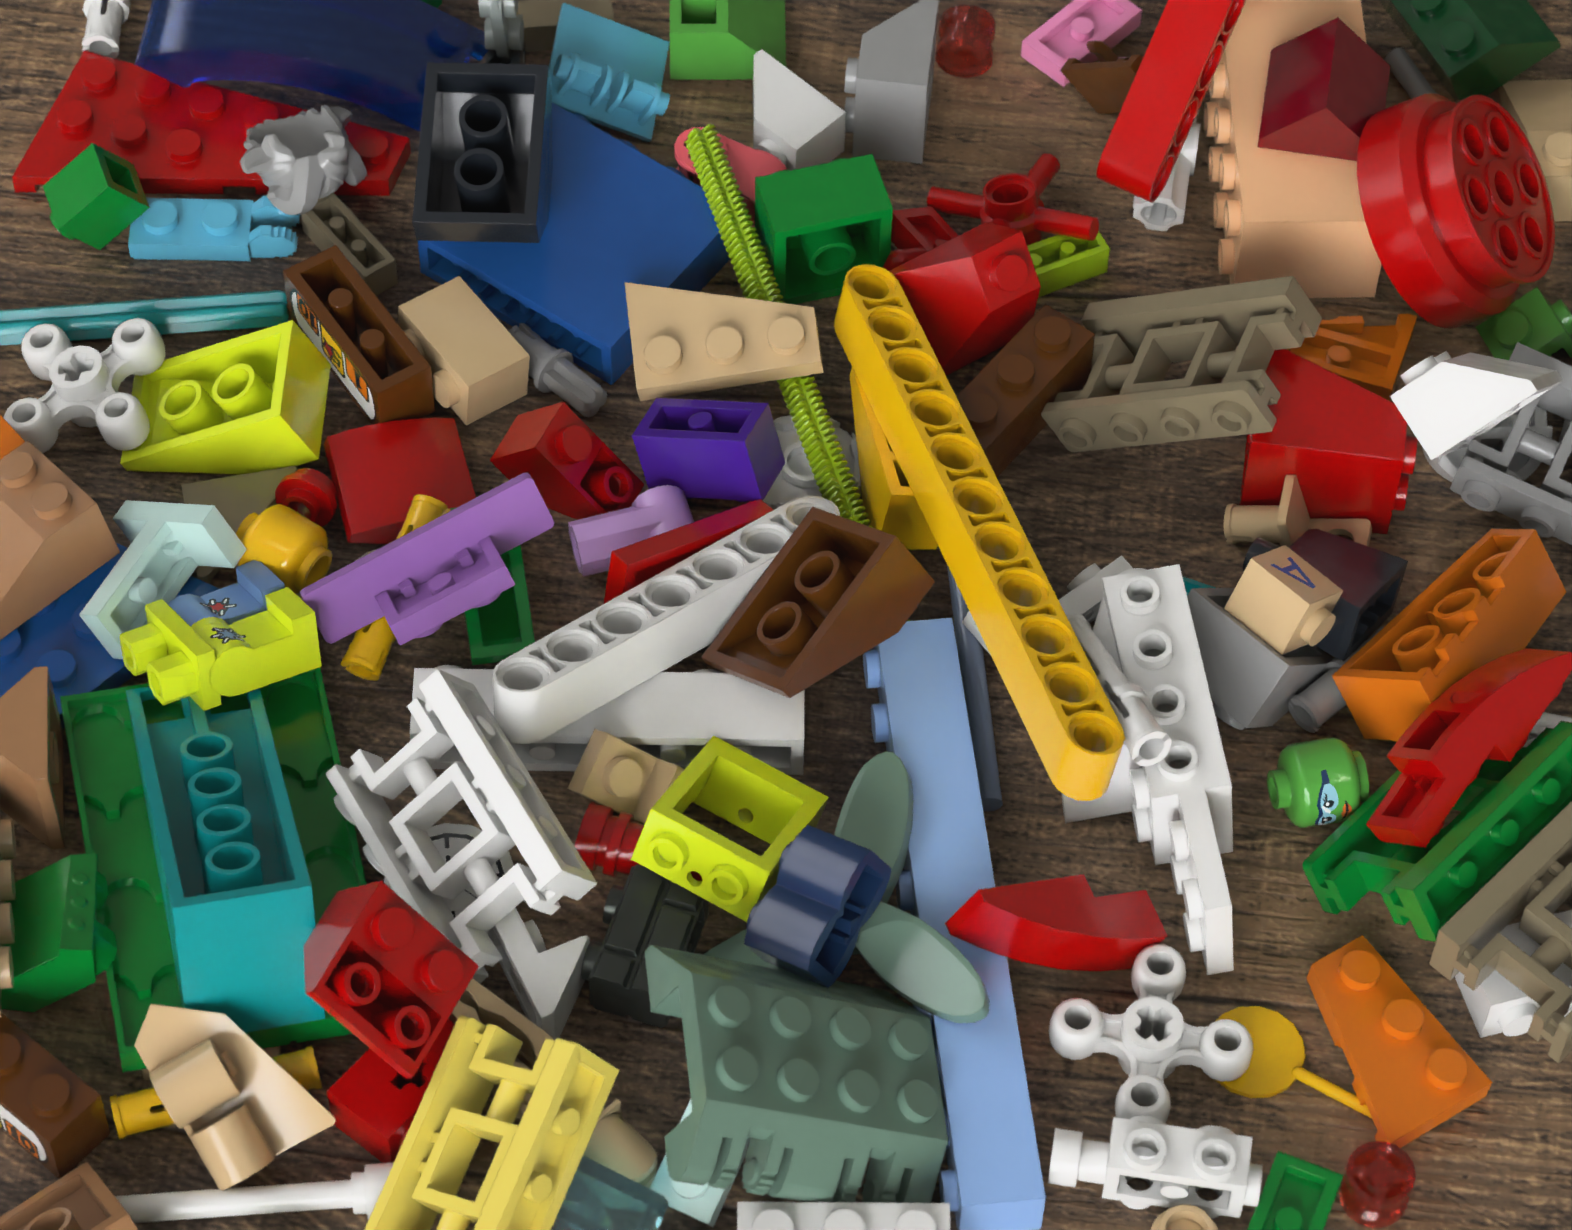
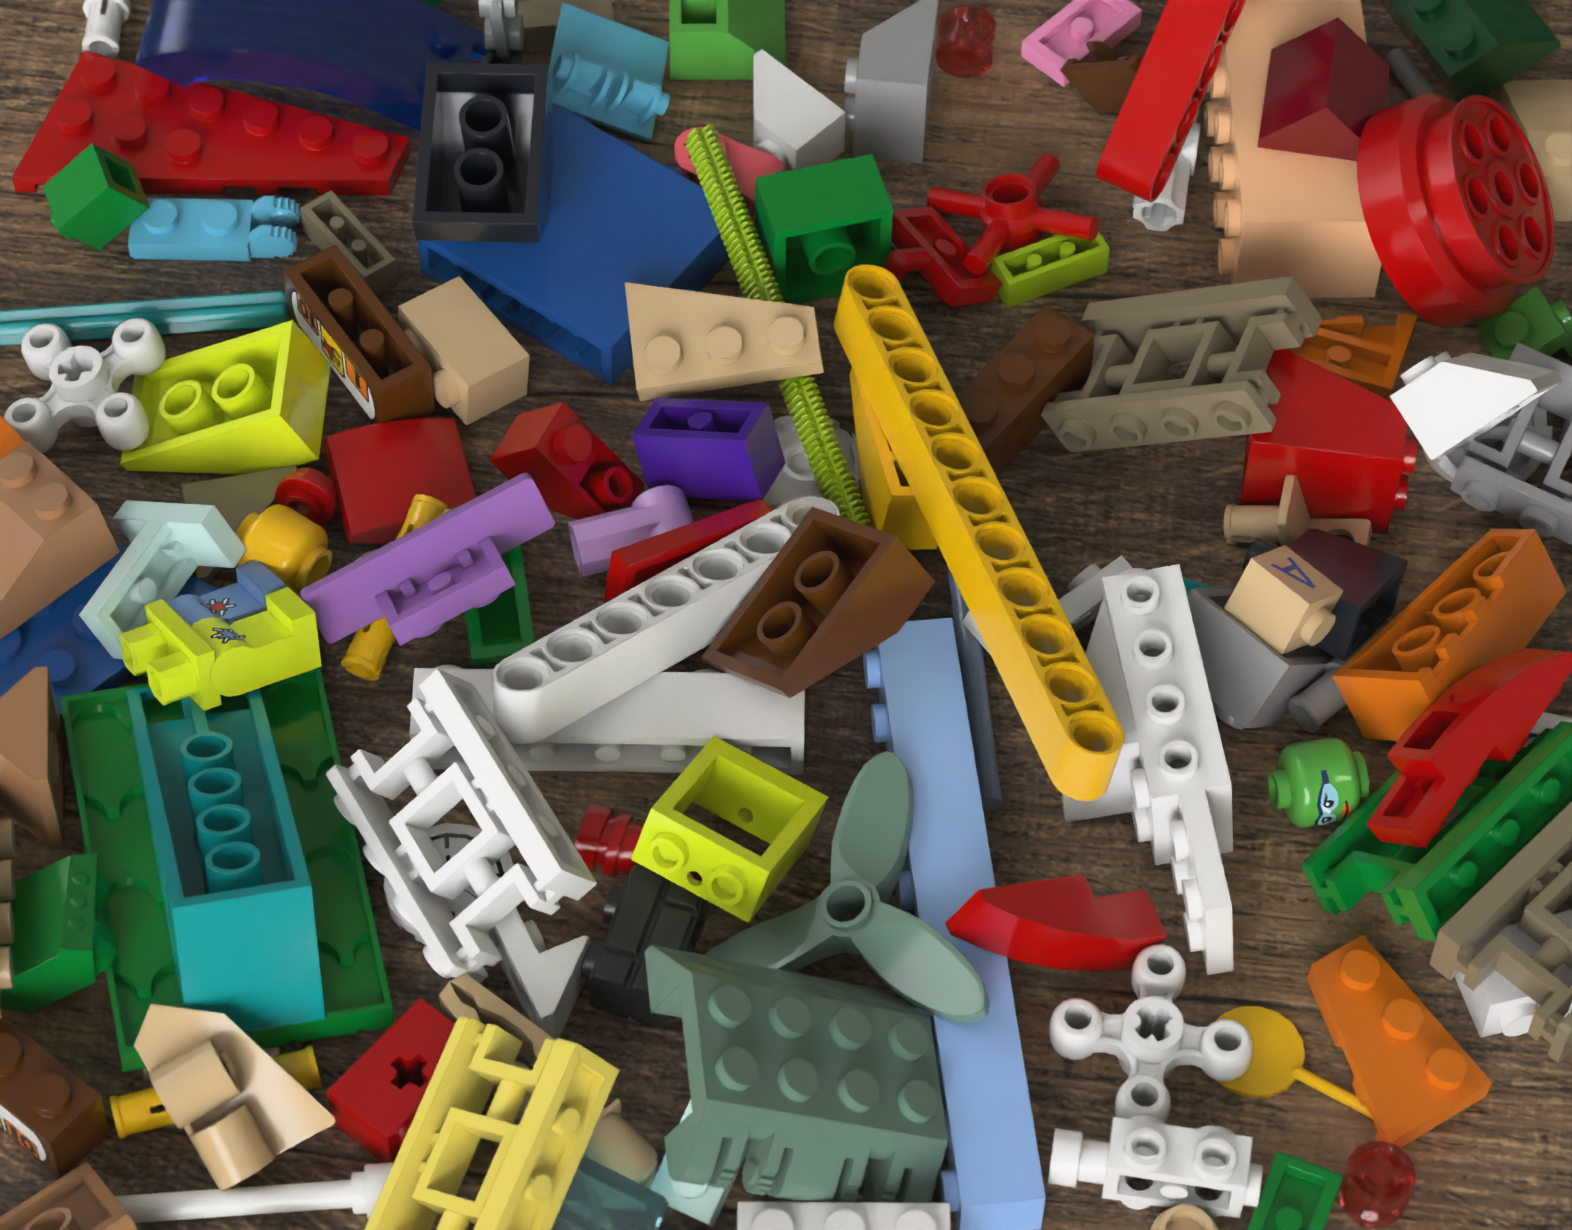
light grey hair [240,105,367,215] -> none
red slope [303,880,479,1079] -> none
light grey axle [509,323,607,417] -> none
tan bracket [567,729,684,825] -> none
dark blue brick [744,825,892,988] -> none
red slope [889,222,1041,376] -> none
white pin [1066,613,1172,767] -> none

